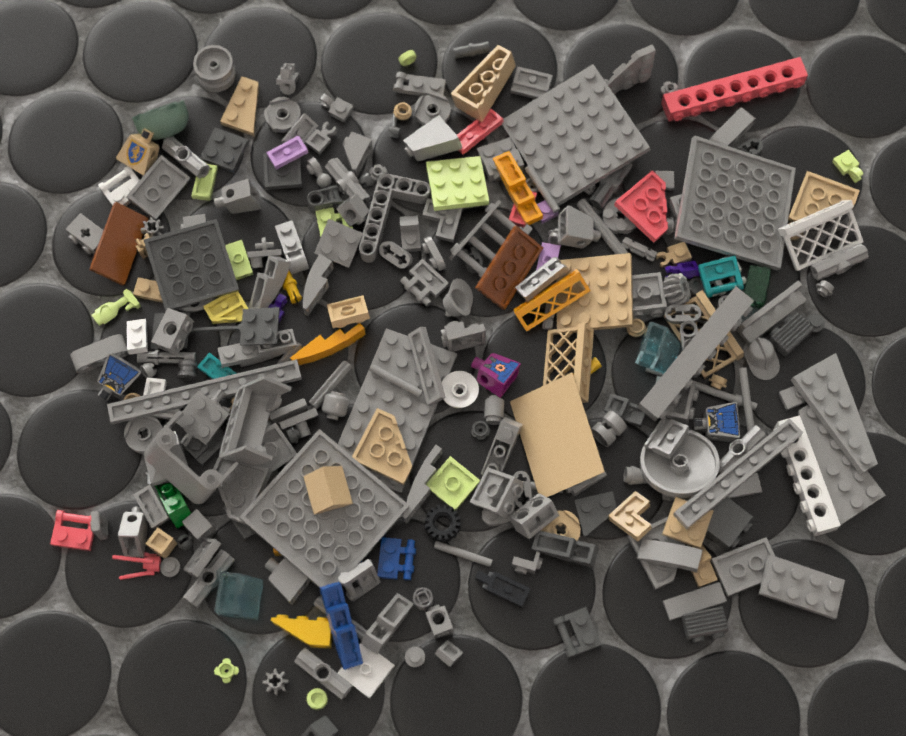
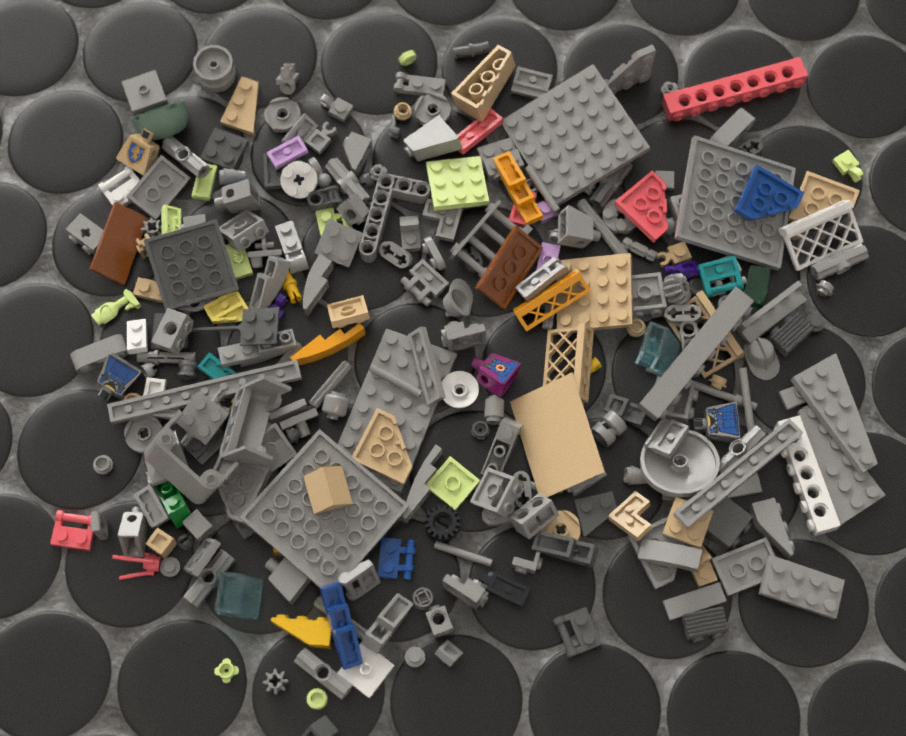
none -> light grey plate [93,455,113,475]
none -> light grey plate [121,70,168,114]
none -> yellowish green plate [161,205,181,234]
none -> light grey cone [219,168,246,186]
none -> light grey plate [219,209,269,251]
none -> white plate [280,161,318,199]
none -> light grey plate [442,574,489,610]
none -> blue plate [734,165,804,221]
none -> light grey slope [749,497,795,559]

